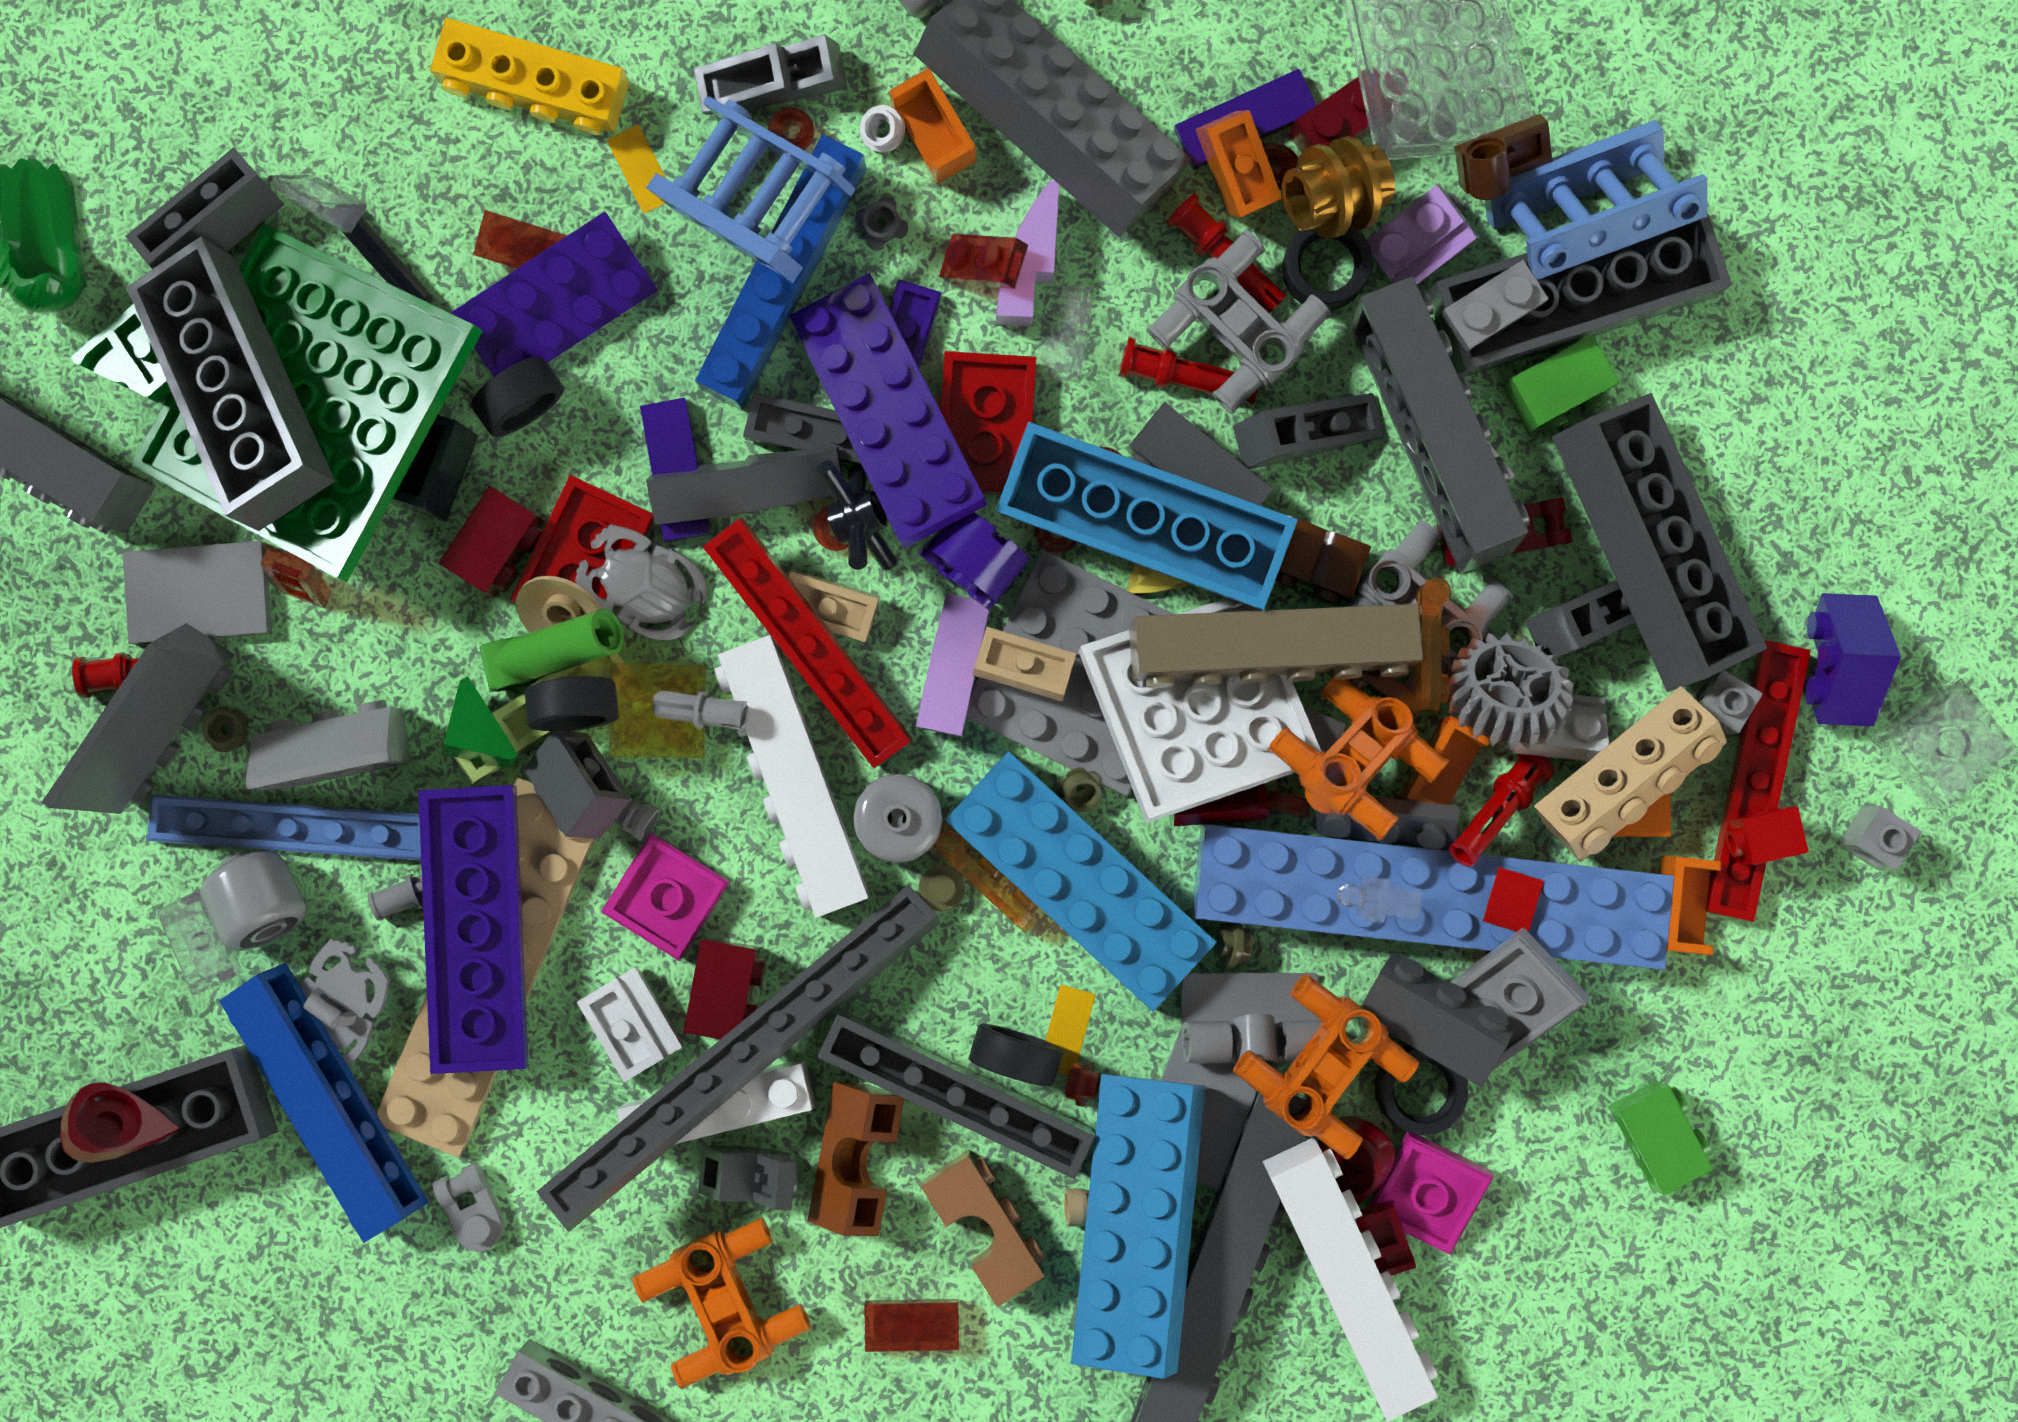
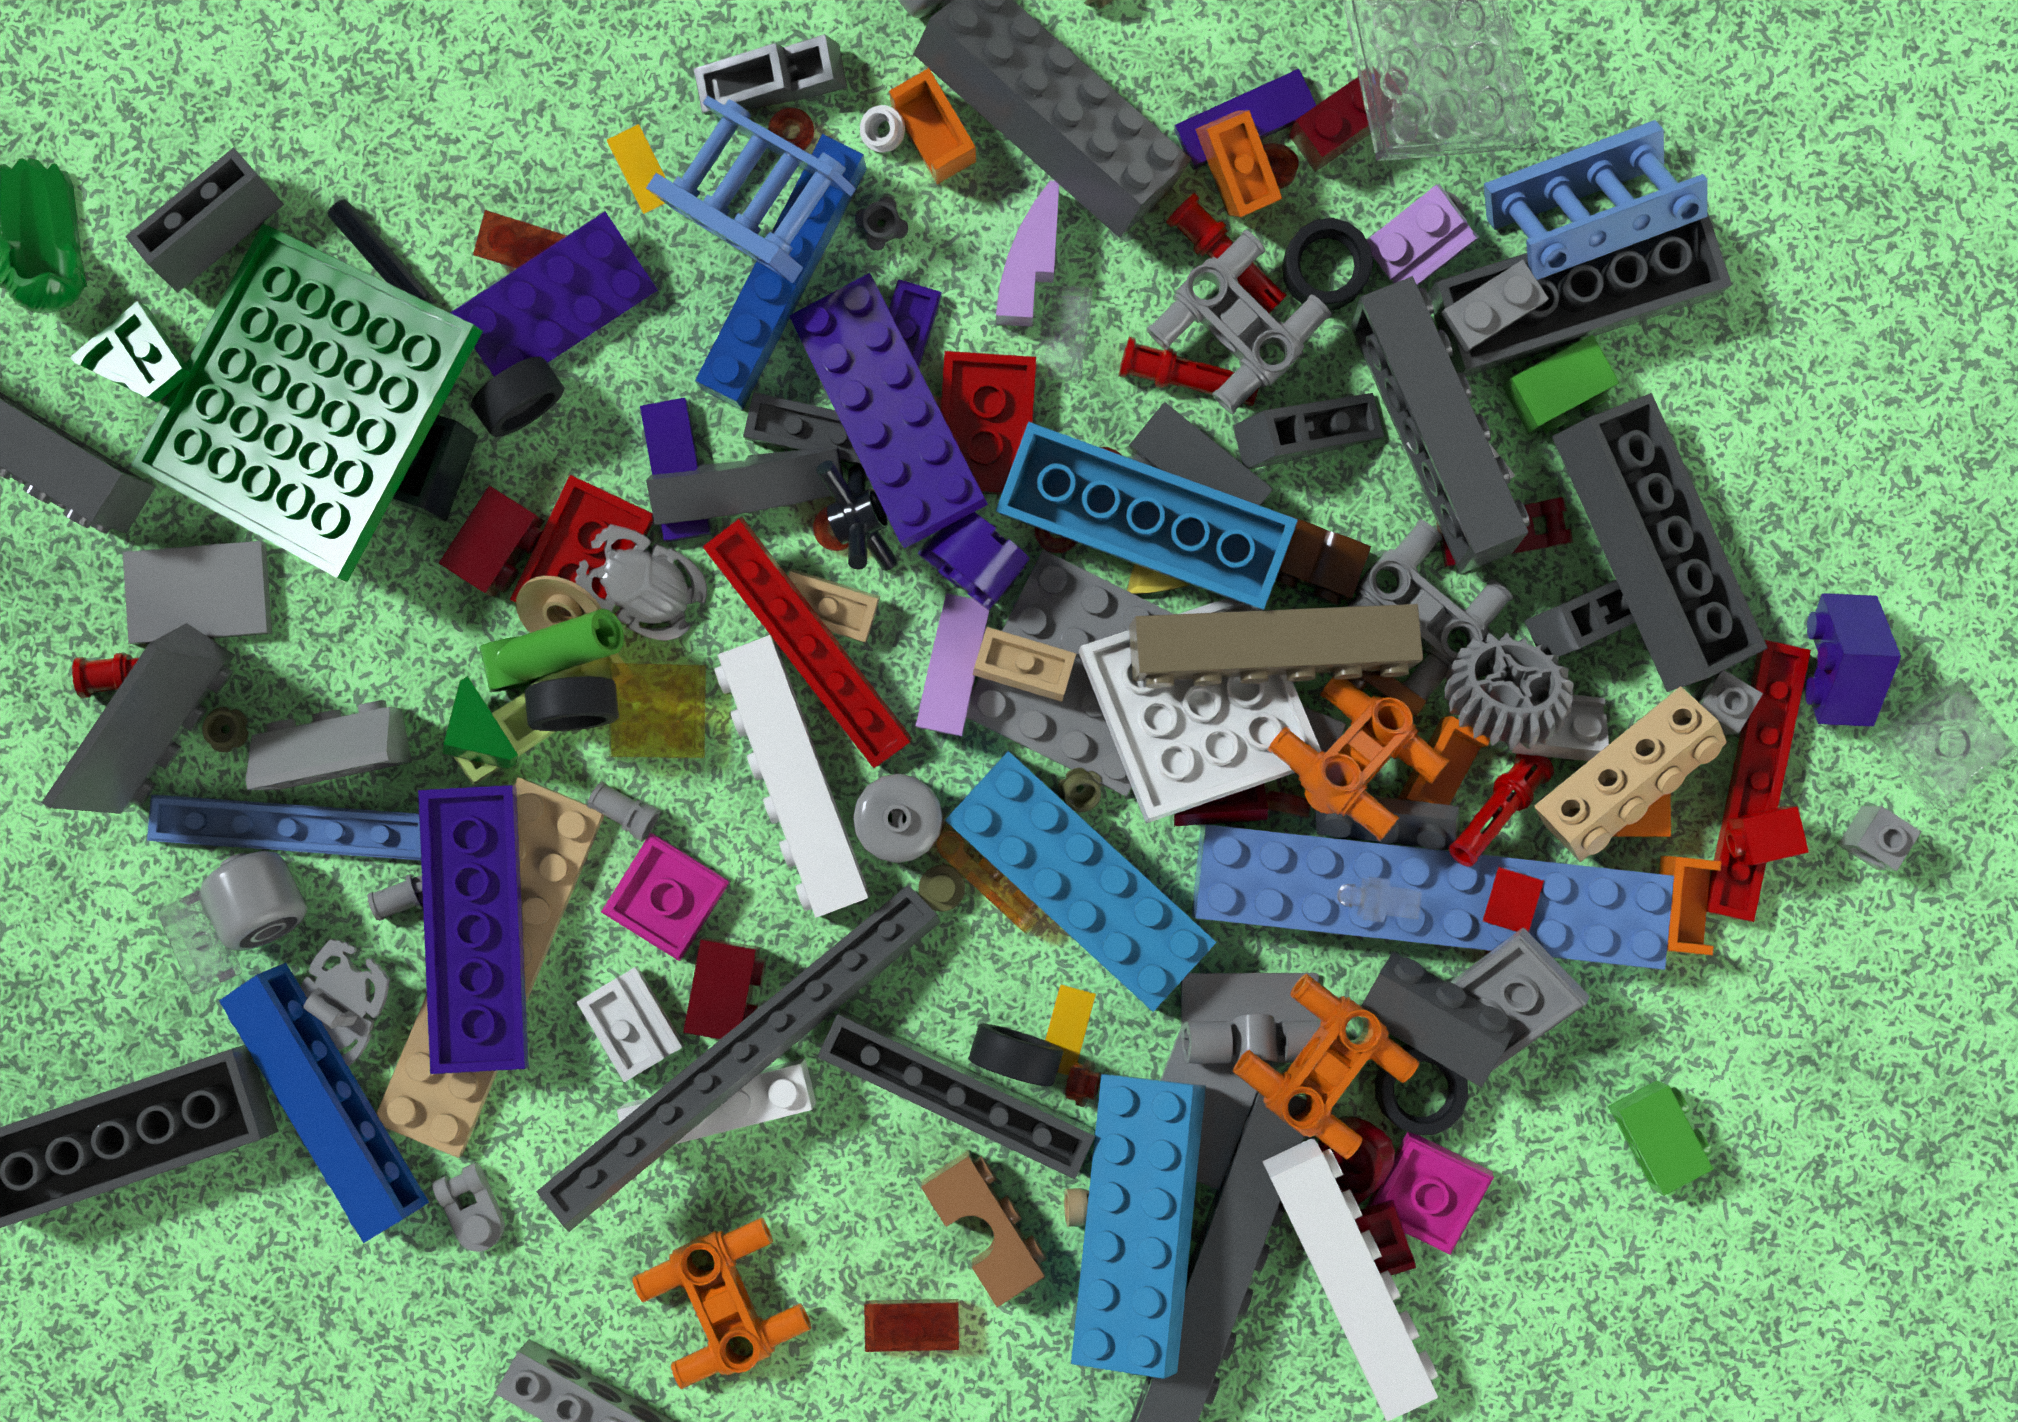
dark red piece [60,1082,179,1163] -> none
dark grey brick [126,237,335,531] -> none
clear red plate [260,547,332,609] -> none
clear slope [266,175,367,233] -> none
yellow brick [430,18,630,135] -> none
dark grey brick [523,729,631,839] -> none
light grey axle [652,691,749,731] -> none
dark grey brick [698,1145,798,1210] -> none
dark orange arch [807,1082,904,1236] -> none
clear red plate [939,234,1028,289] -> none
olive plate [1214,922,1253,968] -> none
pearl gold piece [1281,136,1396,239] -> none
clear orange plate [1415,577,1451,712] -> none
reddish brown plate [1454,114,1552,200] -> none

